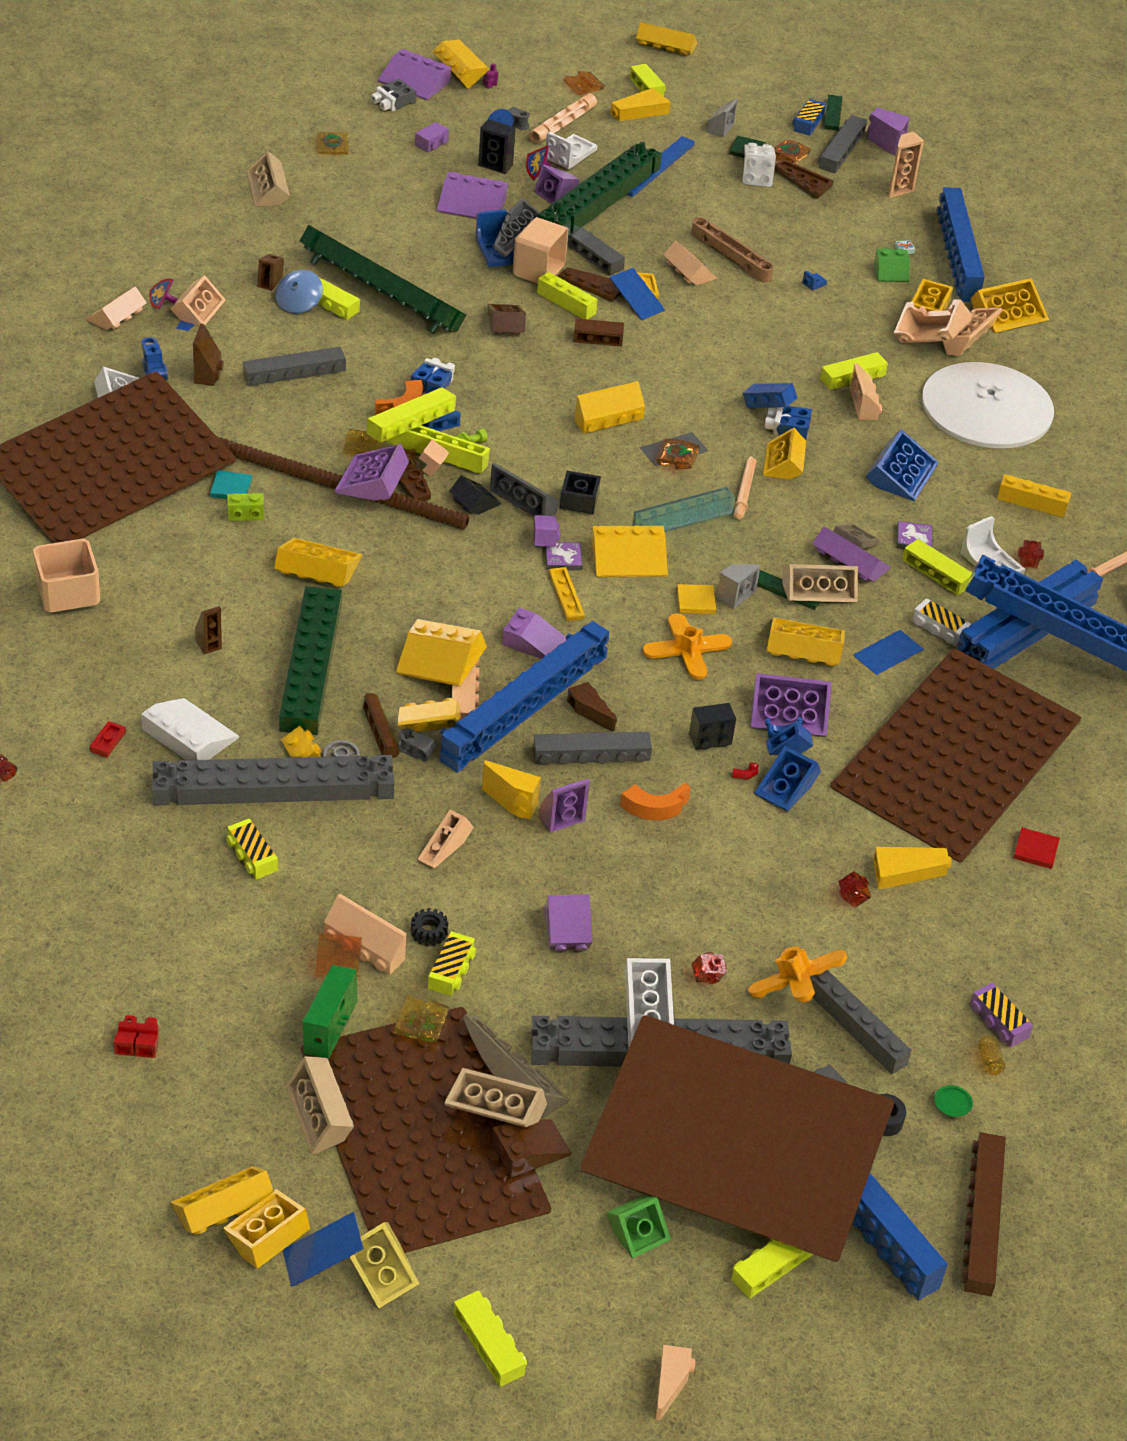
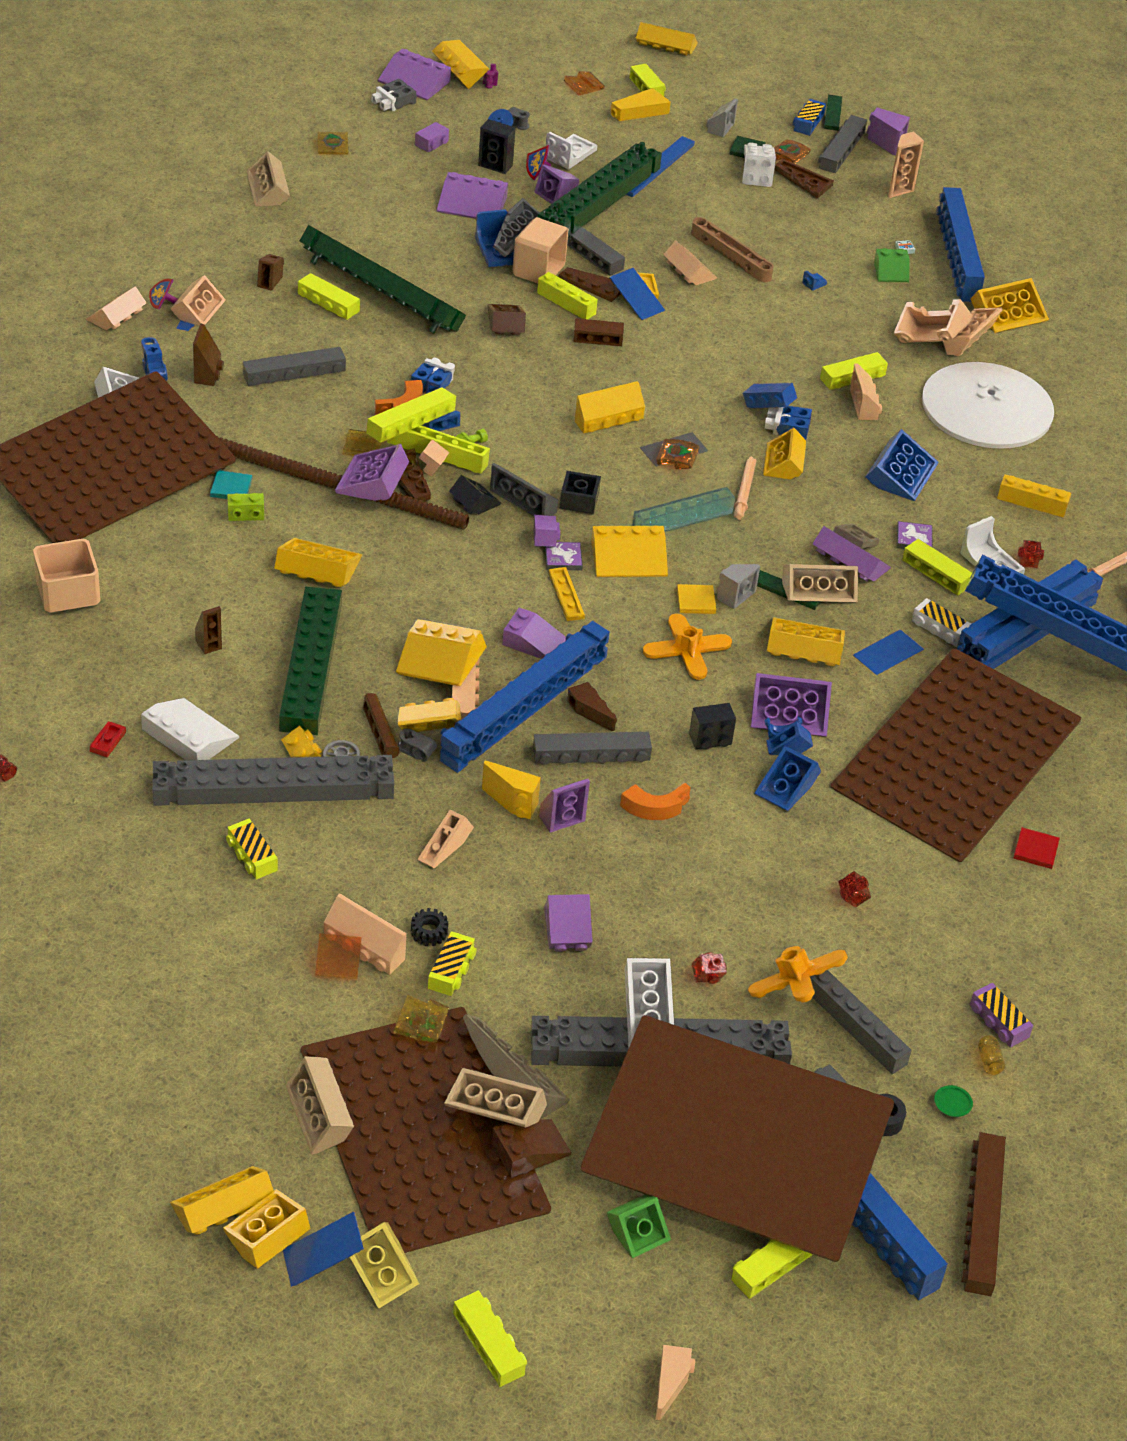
red hips [113,1015,159,1058] -> none
medium blue dish [275,270,323,314] -> none
green brick [302,965,358,1059] -> none
light nougat piece [529,93,597,144] -> none
red arm [732,762,759,780] -> none
yellow slope [873,847,952,889] -> none
yellow slope [911,279,953,311] -> none

